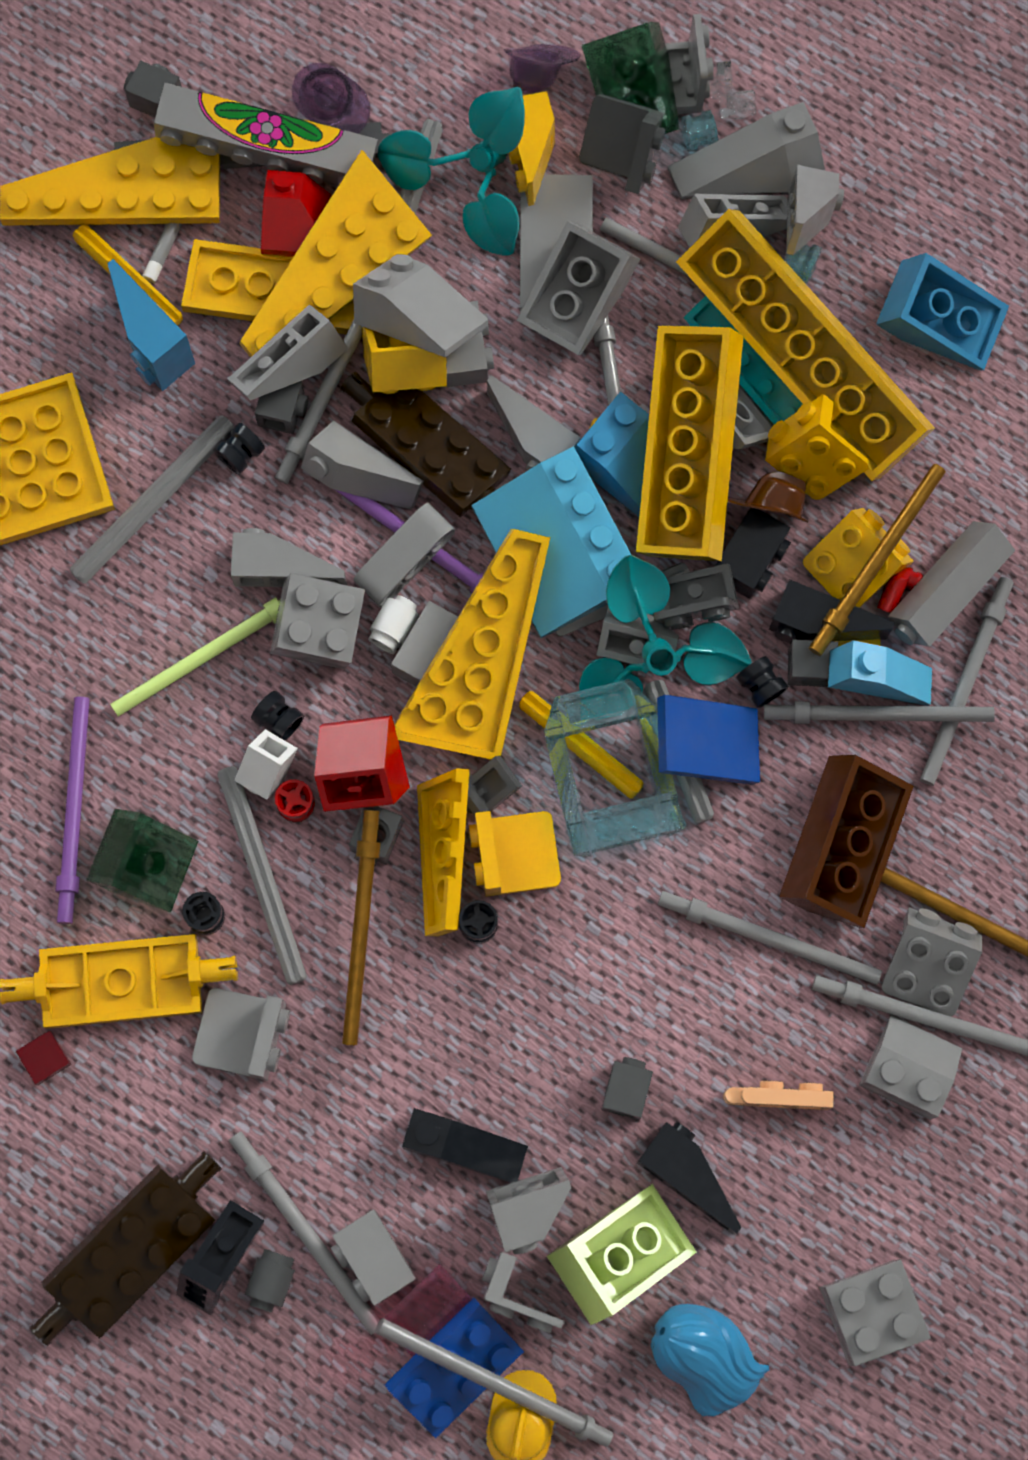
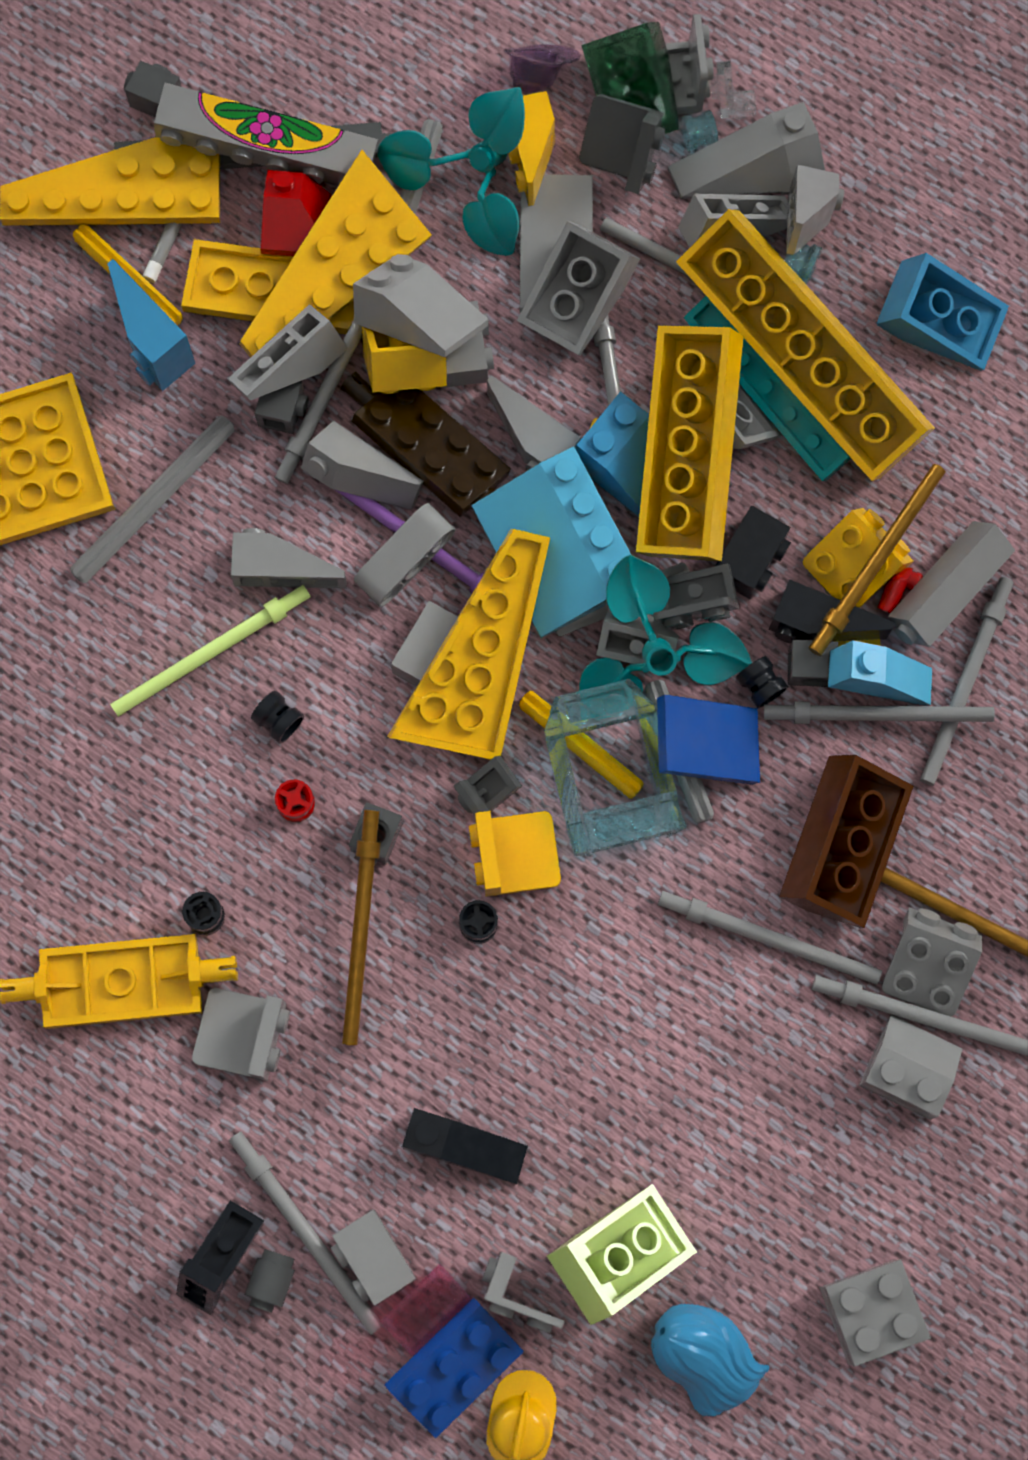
dark red tile [16,1030,72,1086] -> none
dark brown plate [30,1151,222,1346] -> none
medium lavender bar [55,697,90,924] -> none
clear green slope [86,809,199,913] -> none
black wheel [213,423,265,475] -> none
light grey axle [217,766,307,985] -> none
white brick [234,729,298,800] -> none
light grey brick [270,573,365,669] -> none
clear purple piece [292,63,370,134] -> none
red slope [314,715,410,812] -> none
white brick [368,595,420,654] -> none
light grey bar [375,1318,613,1447] -> none
yellow wing [417,768,470,937] -> none
light grey slope [486,1167,571,1254] -> none
dark grey brick [601,1057,653,1120] -> none
black slope [637,1122,741,1235] -> none
light nougat hinge [723,1081,833,1110] -> none
reddish brown piece [728,471,808,523] -> none
yellow bracket [765,394,869,500] -> none

